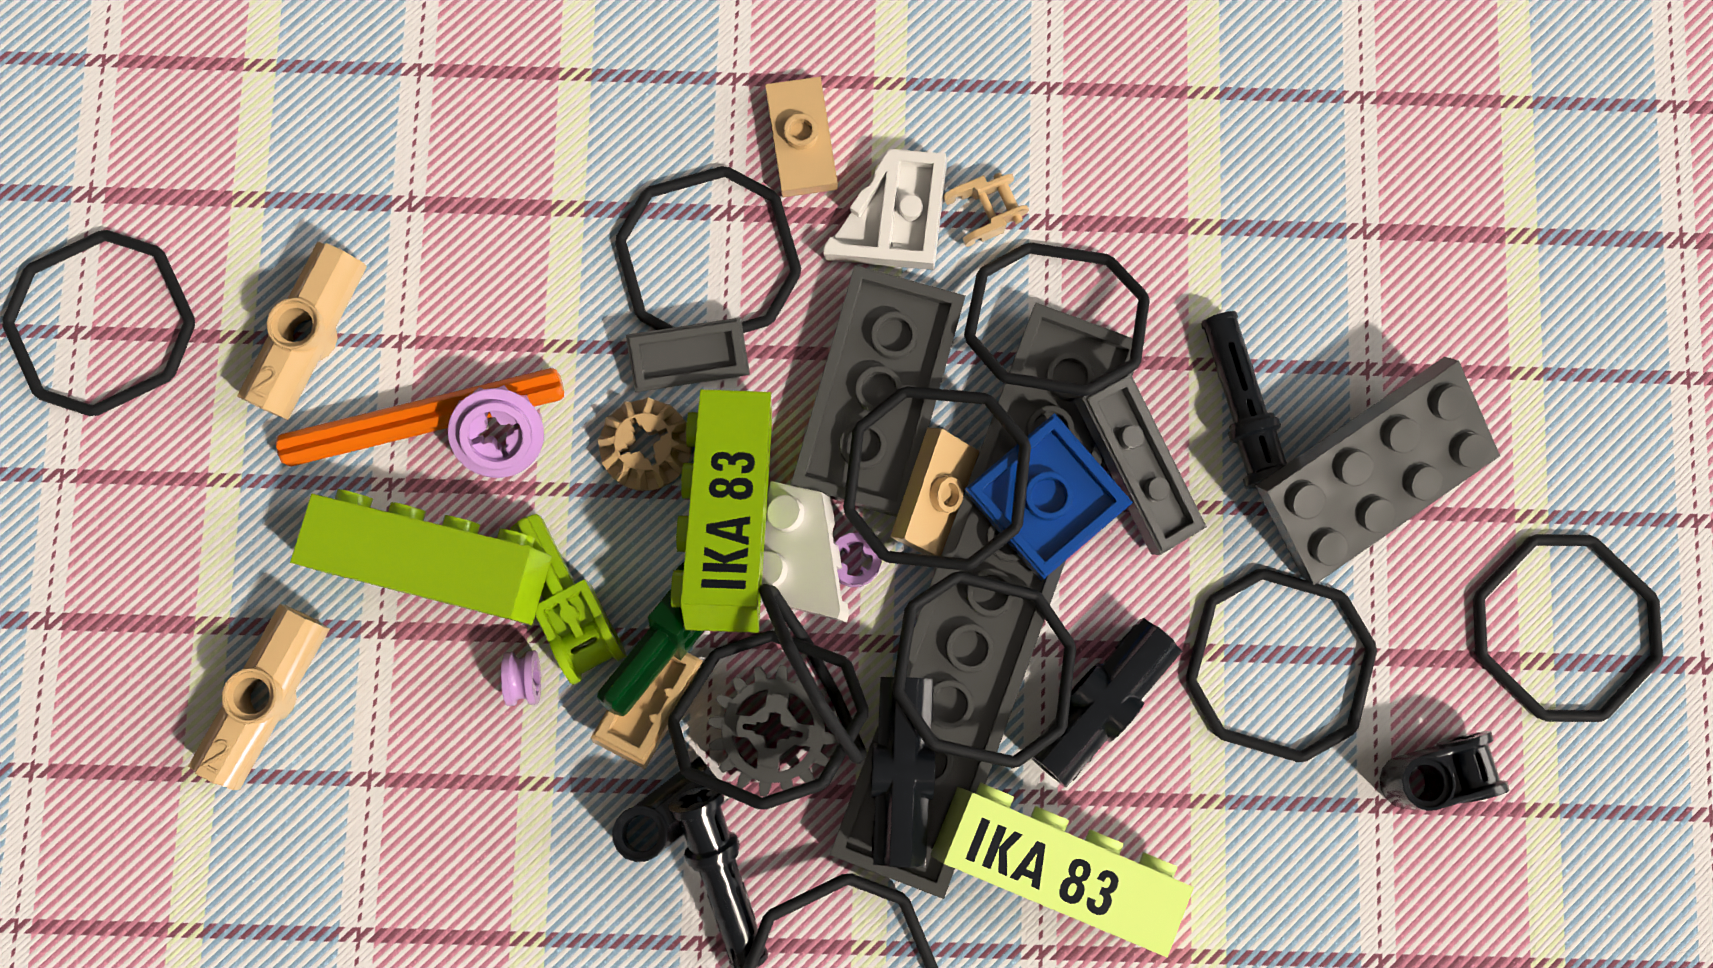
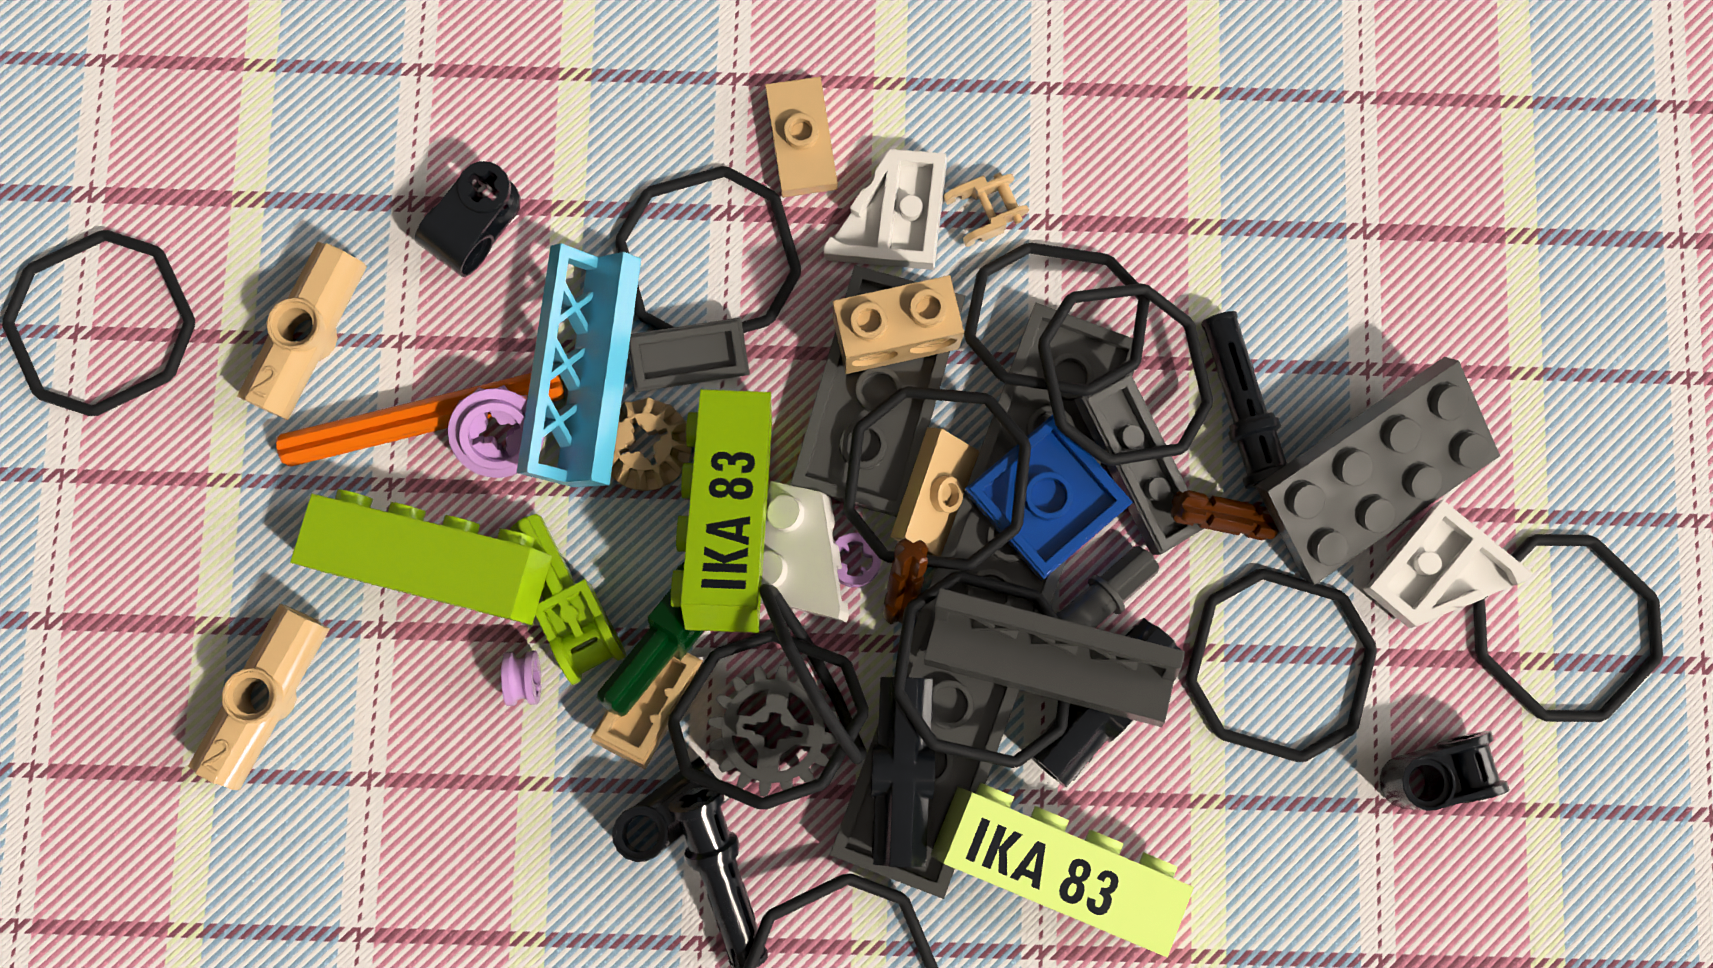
none -> black piece [415,161,521,277]
none -> medium azure fence [516,243,641,487]
none -> tan brick [833,275,964,374]
none -> reddish brown axle [883,538,929,625]
none -> dark grey fence [924,588,1185,727]
none -> black piece [1038,283,1213,466]
none -> dark grey axle [1056,546,1159,628]
none -> reddish brown axle [1170,490,1279,540]
none -> white wing [1363,500,1533,628]

